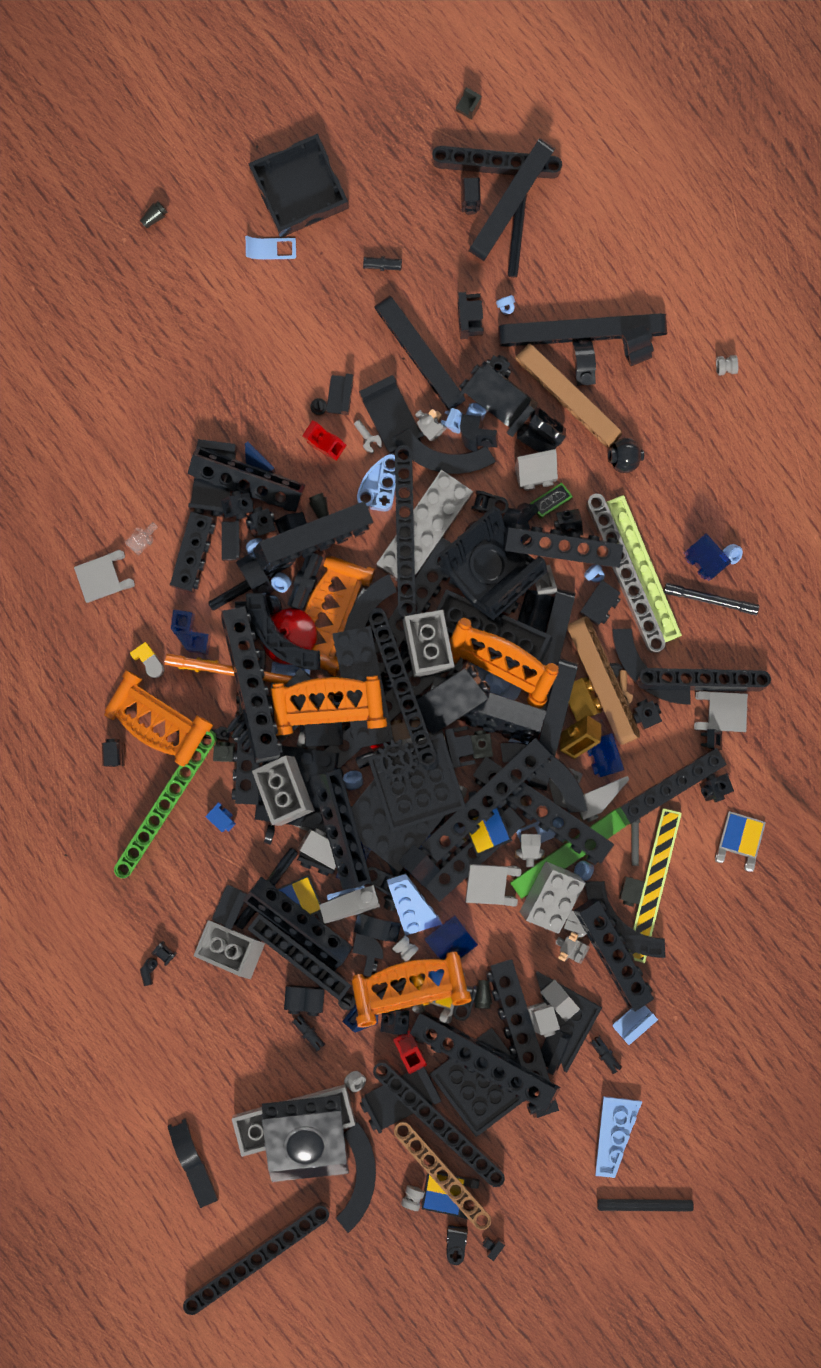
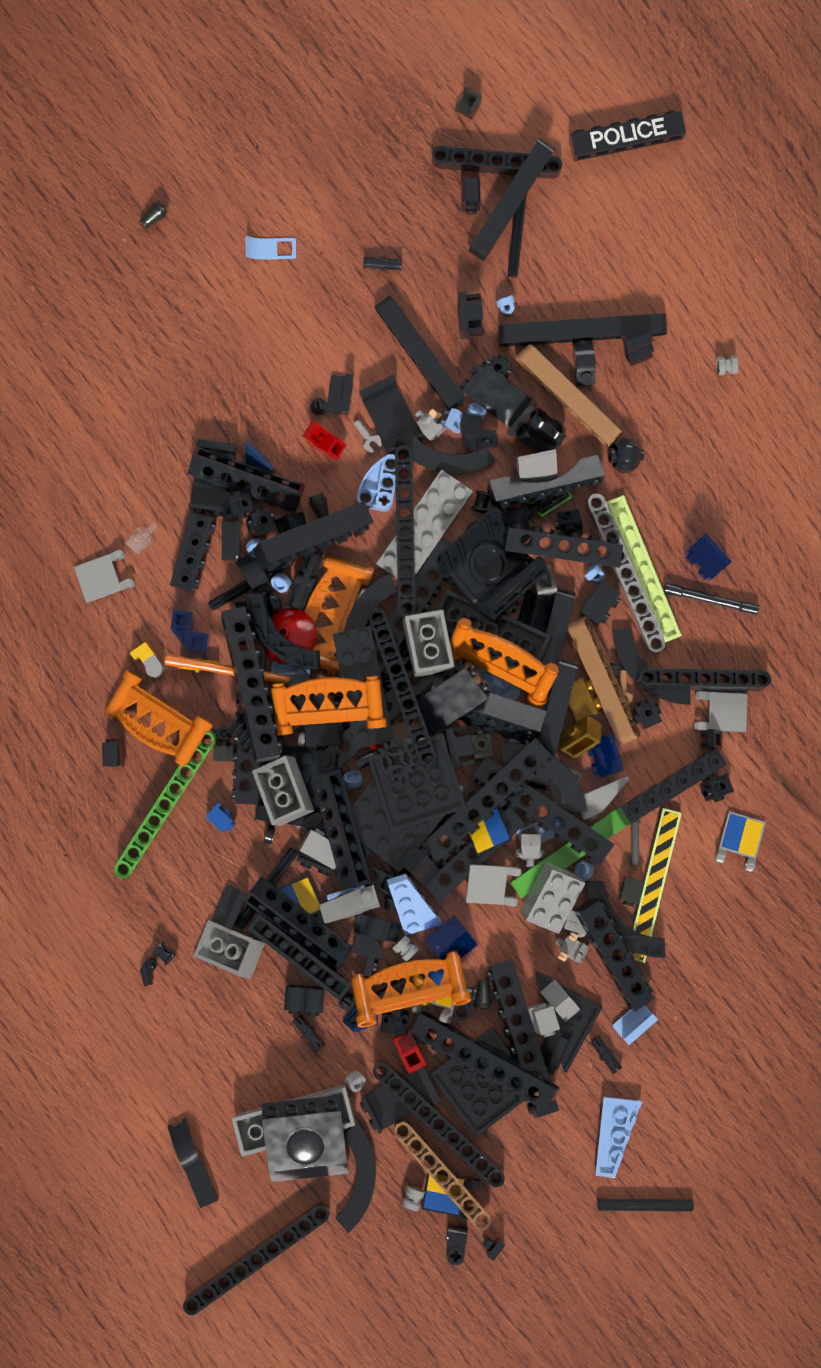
black tile [248,133,349,238] -> none
light blue tile [721,544,743,564] -> none
none -> arch [487,455,605,509]
none -> black brick [569,110,686,162]

